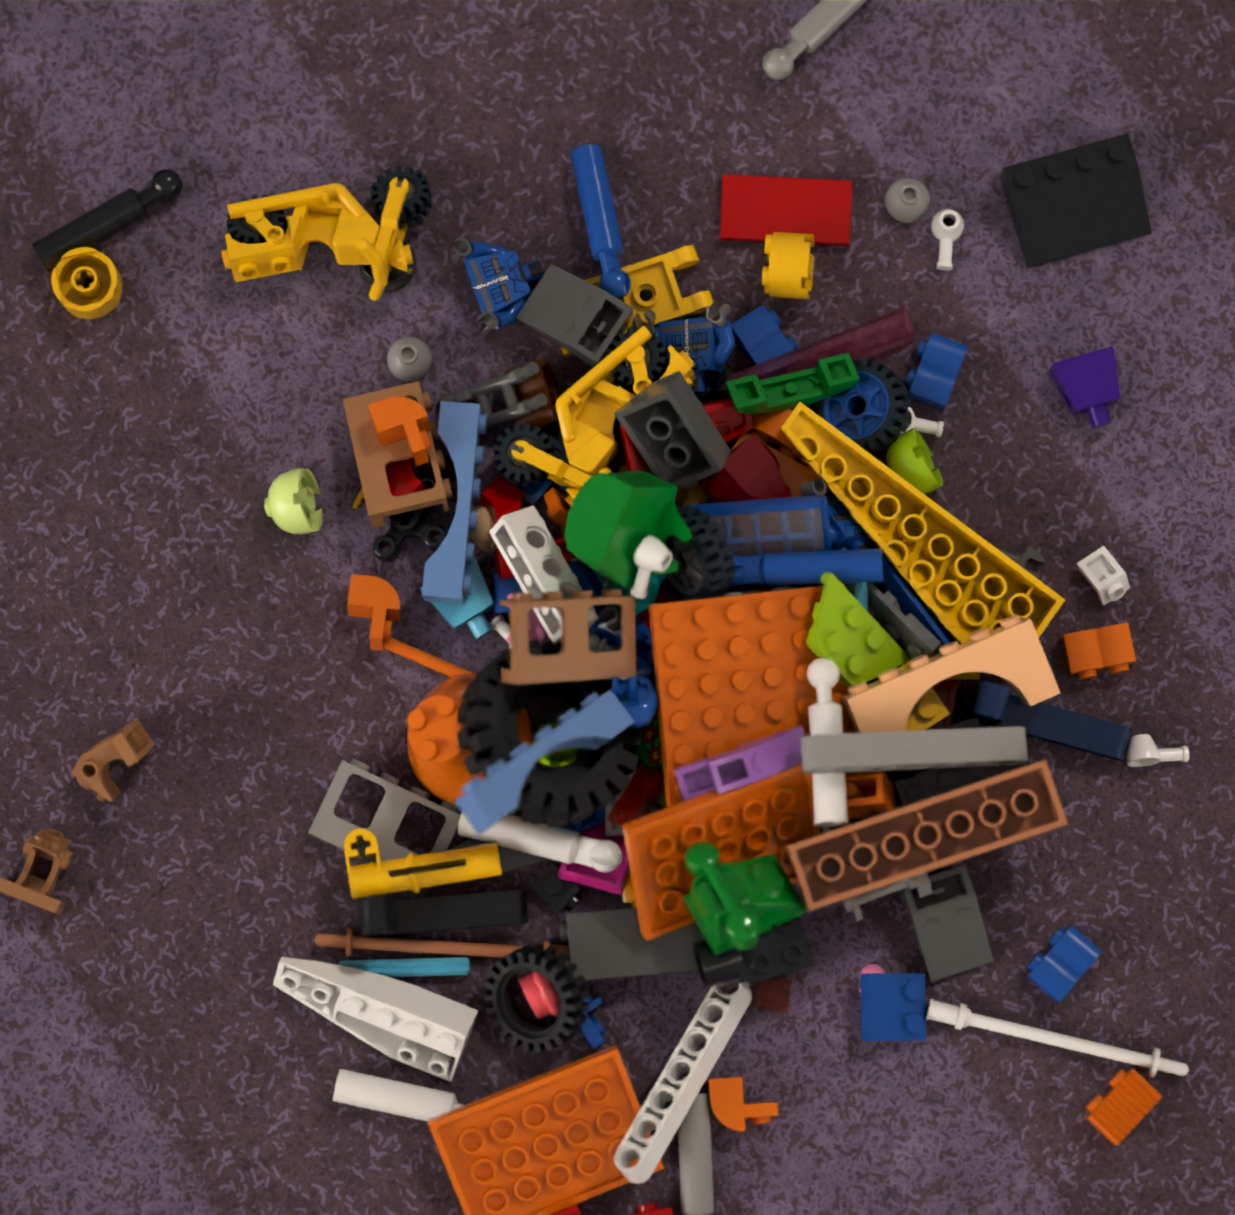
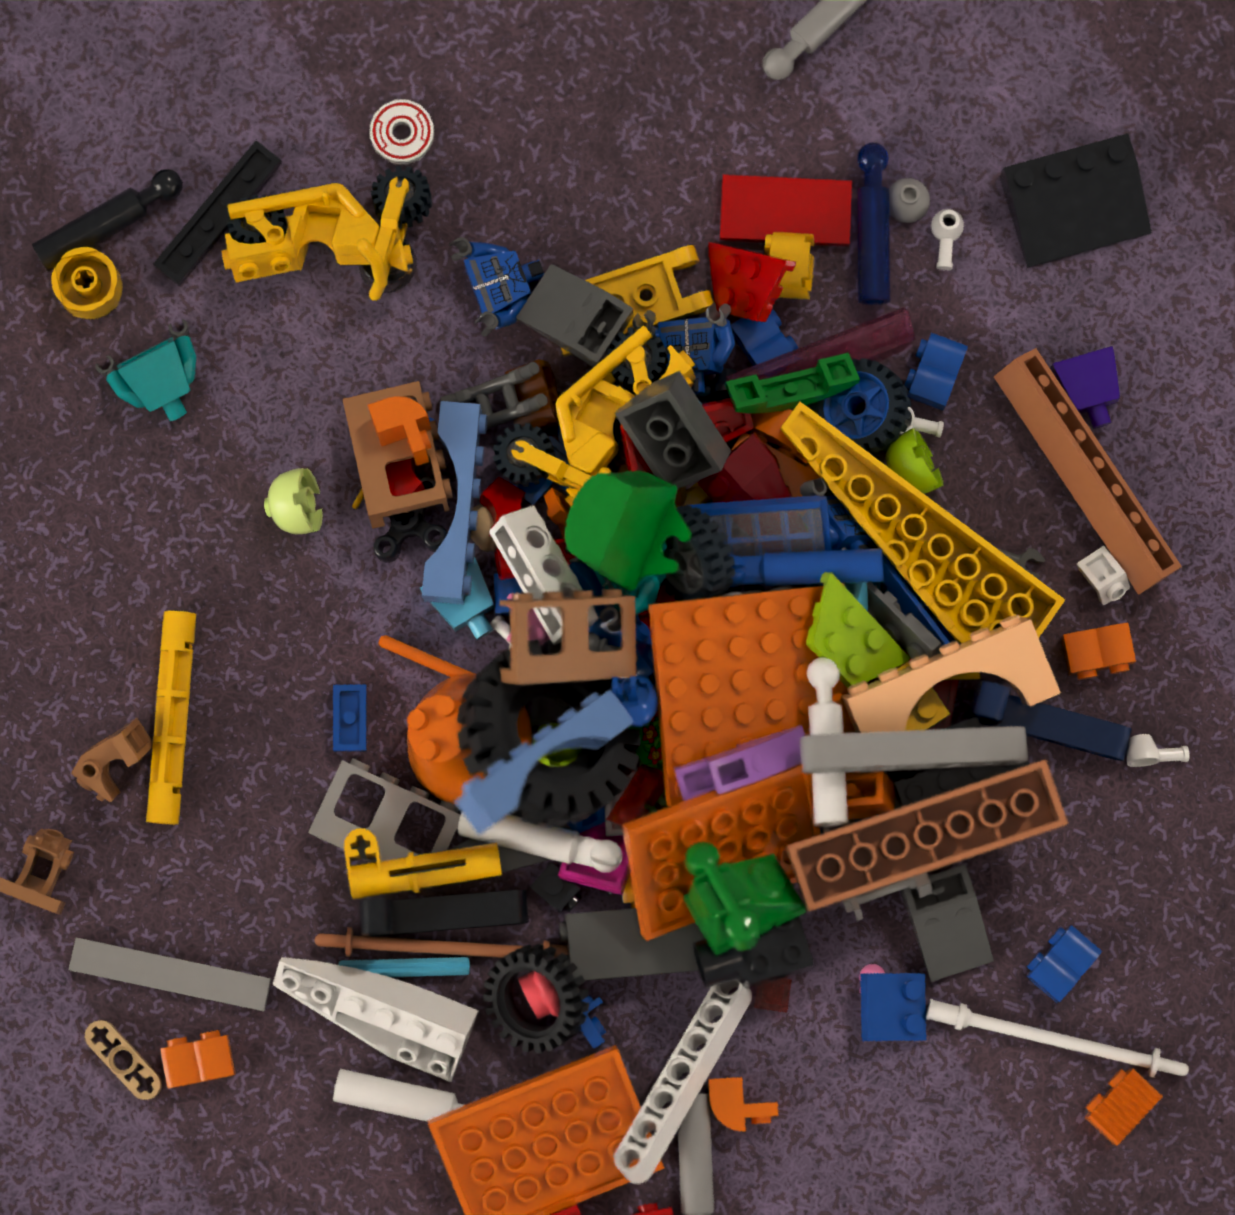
orange brick [347,574,401,651] -> none
light grey brick [387,336,432,382] -> none
blue piece [570,144,631,300] -> none
white bar [630,535,672,599] -> none
none -> light grey tile [68,938,272,1011]
none -> tan beam [85,1020,162,1100]
none -> teal torso [95,319,197,421]
none -> yellow piece [146,611,197,825]
none -> black plate [153,140,282,287]
none -> orange brick [160,1030,236,1089]
none -> blue plate [333,684,367,752]
none -> white tile [370,100,434,164]
none -> red wing [708,242,796,322]
none -> clear blue piece [857,142,891,305]
none -> nougat brick [994,348,1182,595]

